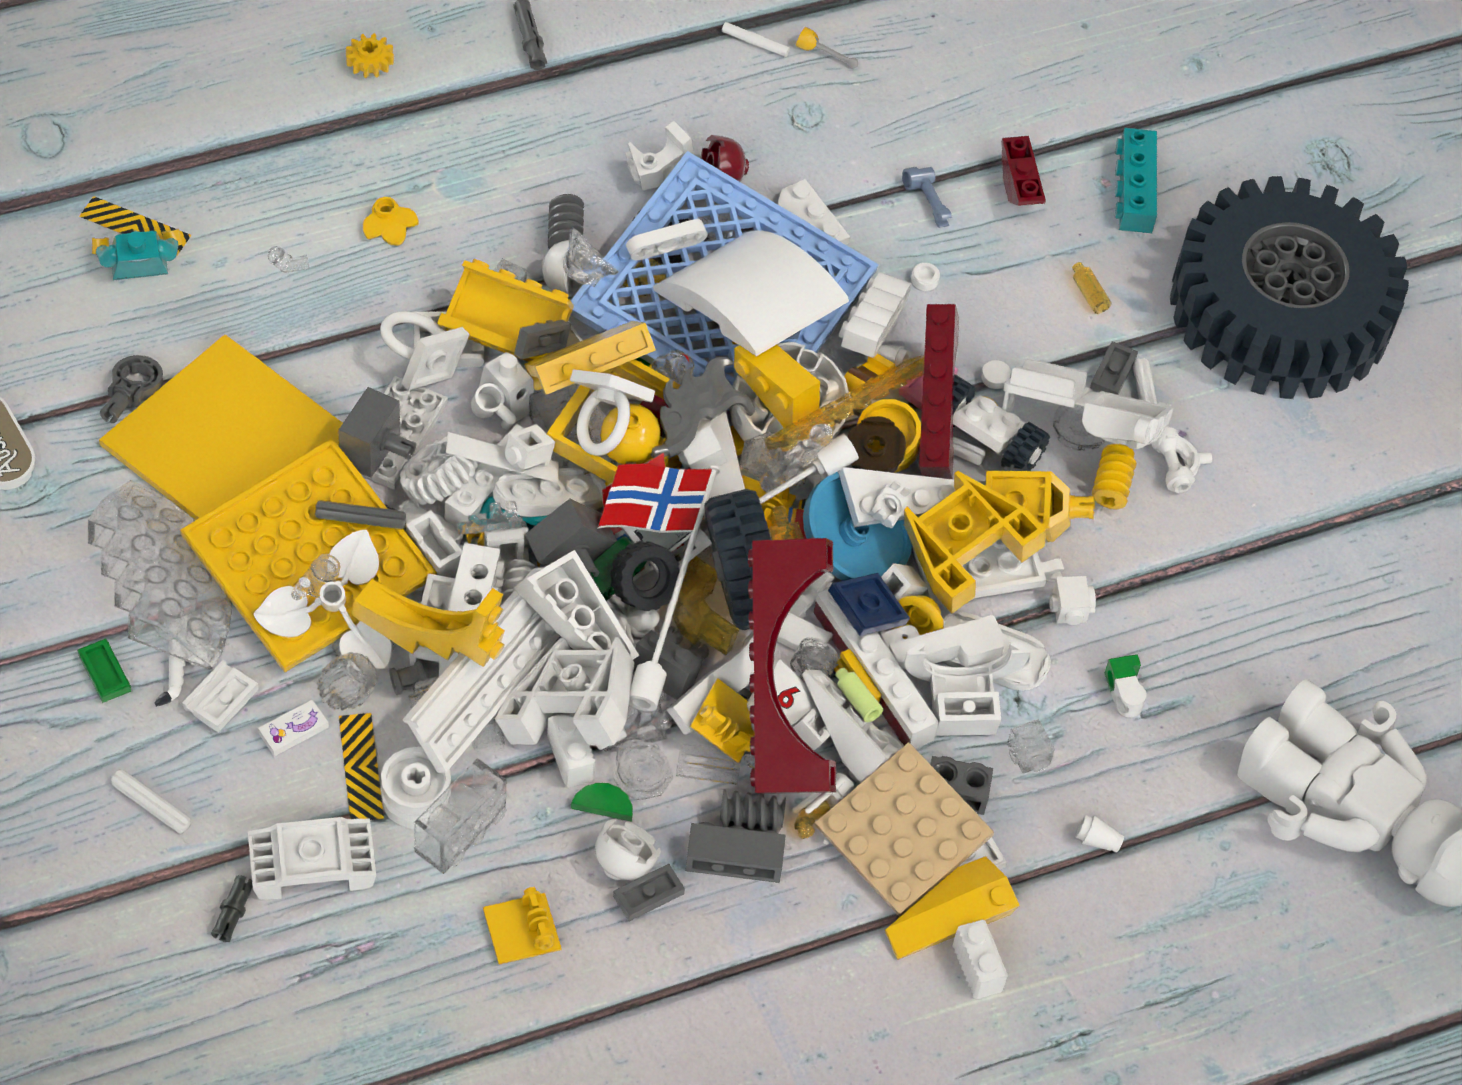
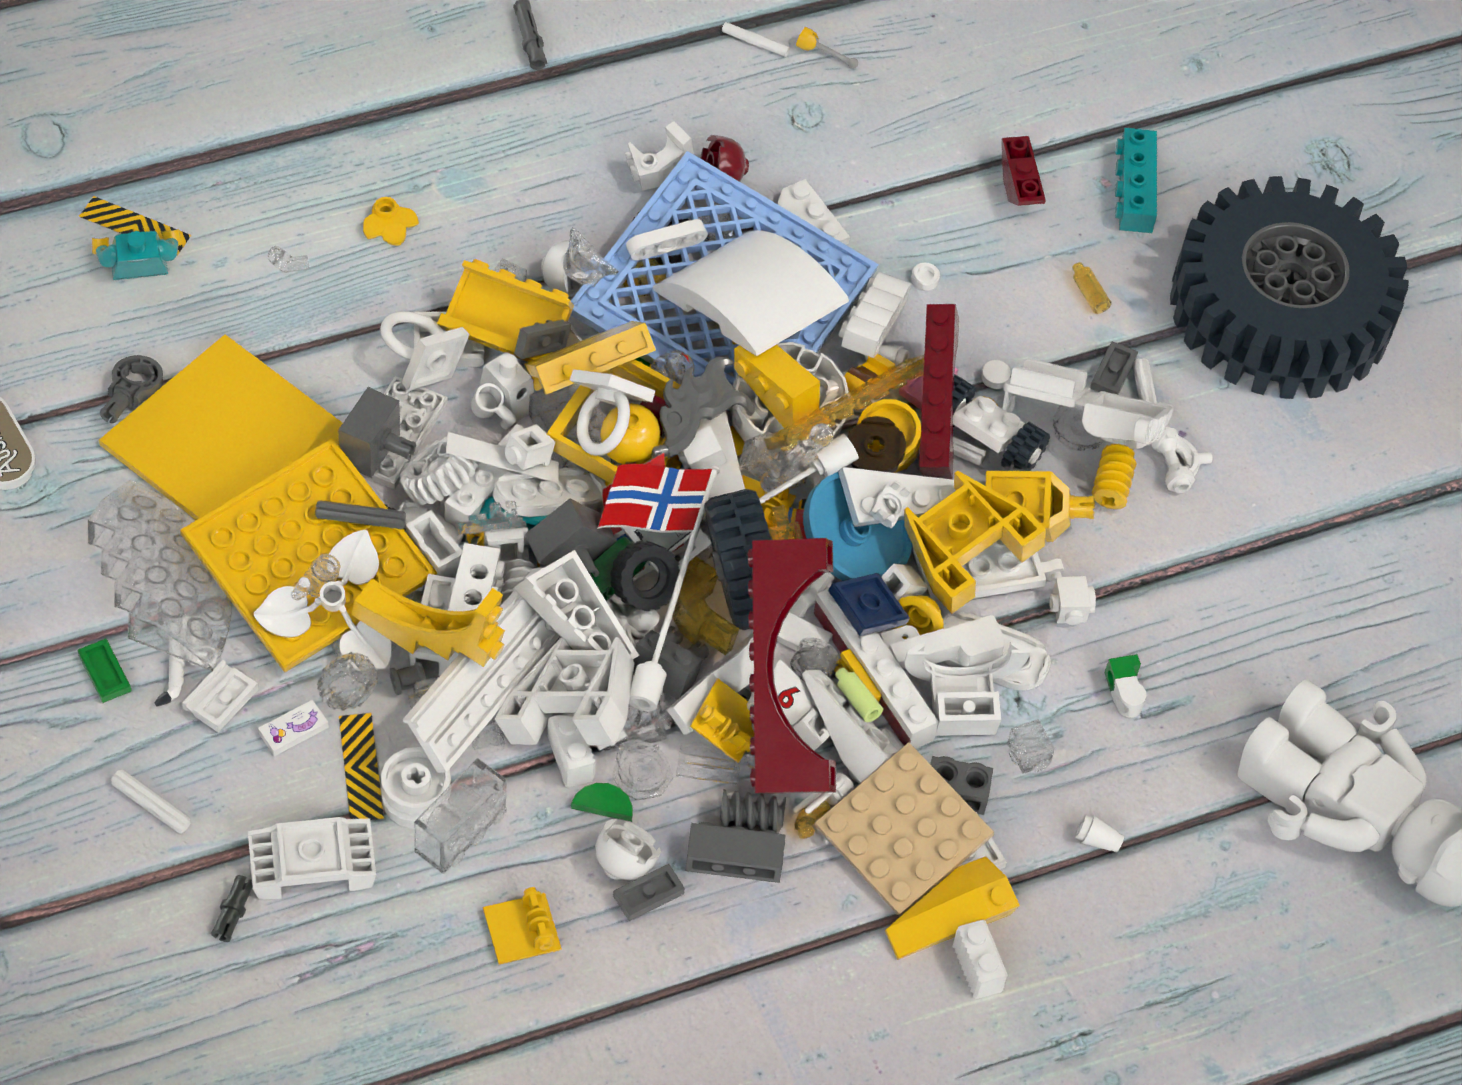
yellow gear [346,33,394,78] -> none
dark grey piece [548,194,584,249] -> none
sand blue brick [902,167,952,228] -> none

